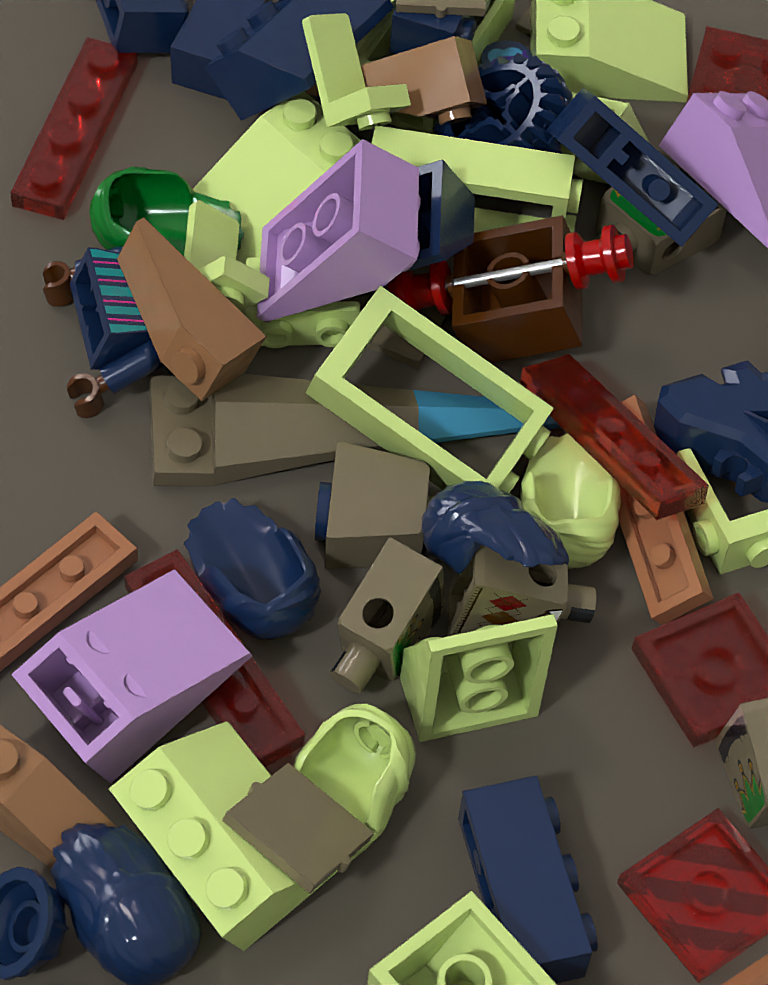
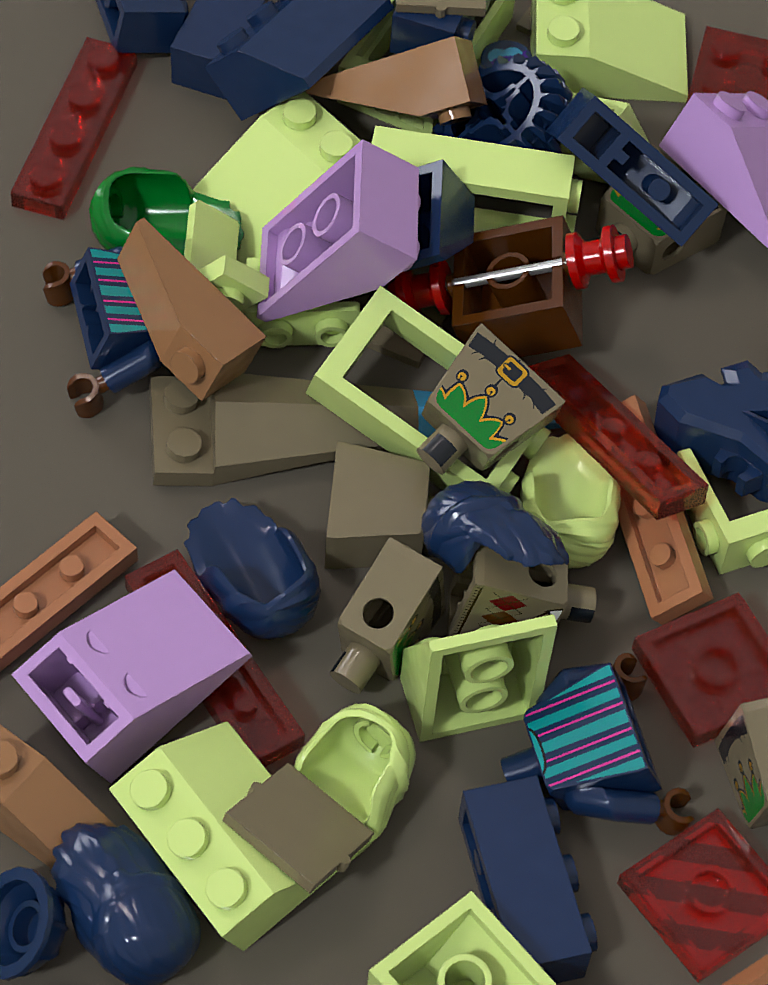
yellowish green bracket [302,13,411,130] -> none
dark blue piece [315,482,332,542] -> none
none -> torso [417,323,565,475]
none -> dark blue torso [500,653,695,836]

